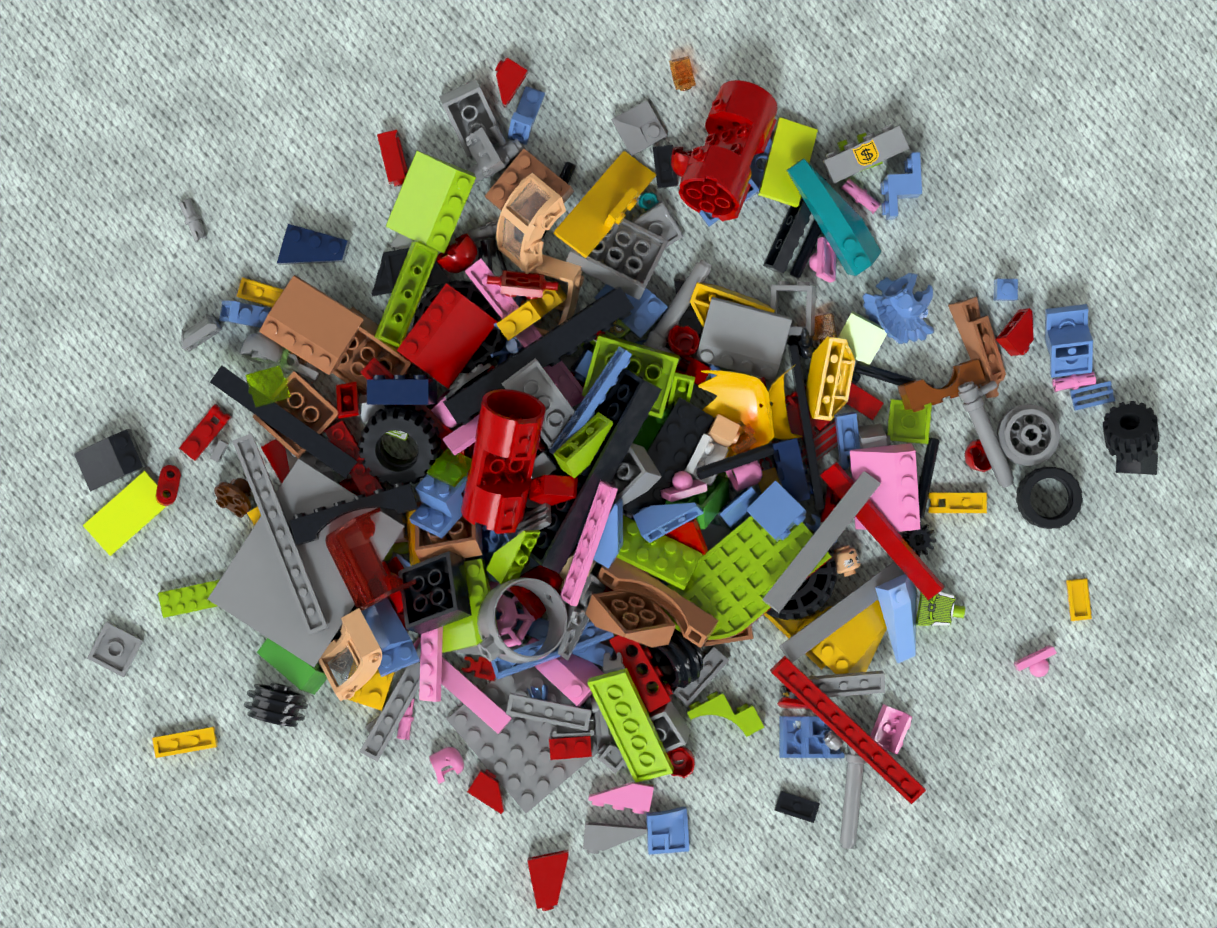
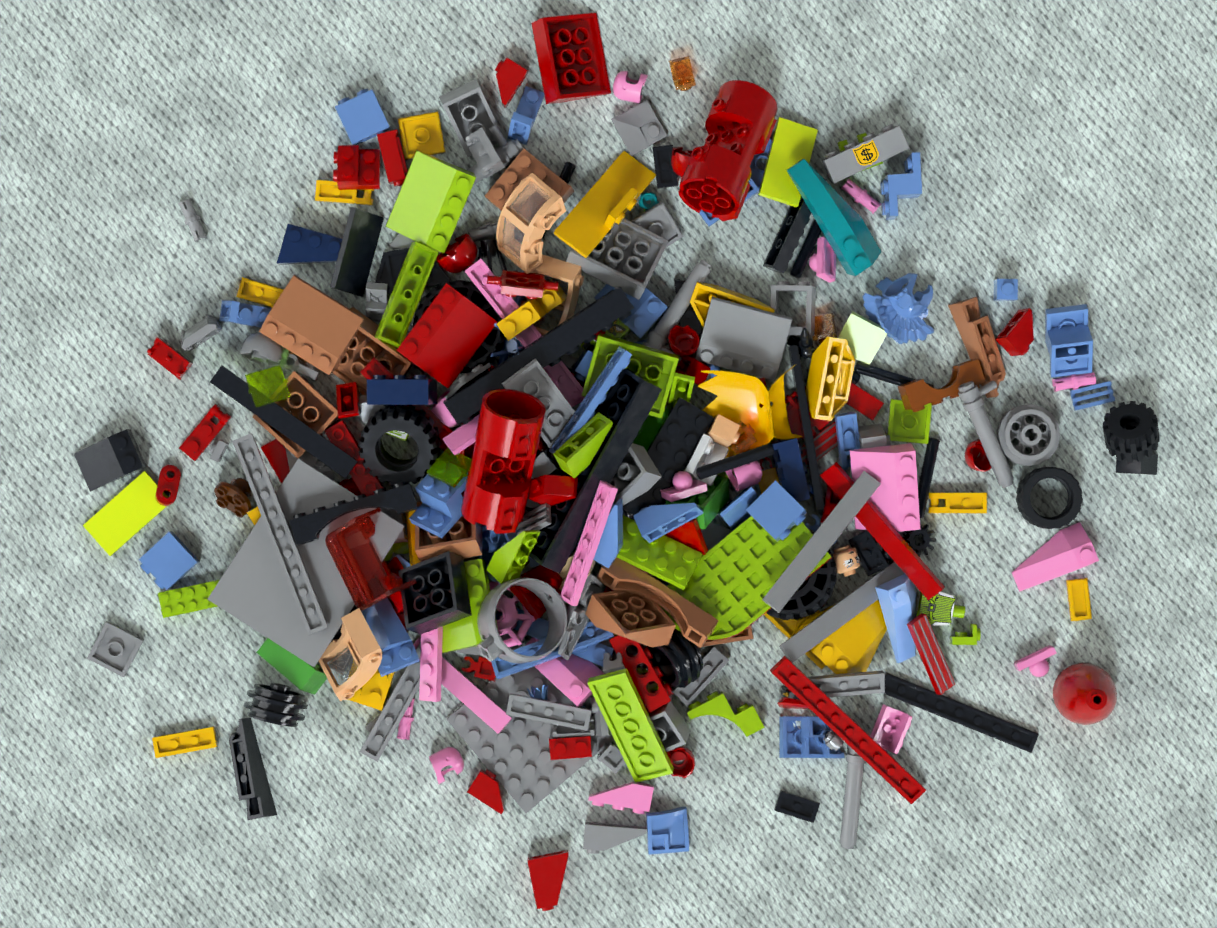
none -> medium blue piece [139,531,200,590]
none -> red hinge [147,337,193,380]
none -> black wedge [229,718,277,820]
none -> yellow plate [315,180,374,206]
none -> black tile [330,207,384,297]
none -> red plate [333,145,381,190]
none -> medium blue piece [335,89,391,145]
none -> light grey slope [366,282,388,322]
none -> yellow tile [398,111,446,160]
none -> red slope [531,13,611,104]
none -> bright pink helmet [613,71,648,104]
none -> black bracket [848,530,894,576]
none -> black tile [883,672,1039,753]
none -> red tile [907,613,955,695]
none -> lime bracket [950,624,981,645]
none -> bright pink wedge [1011,522,1099,592]
none -> red cylinder [1053,662,1117,725]

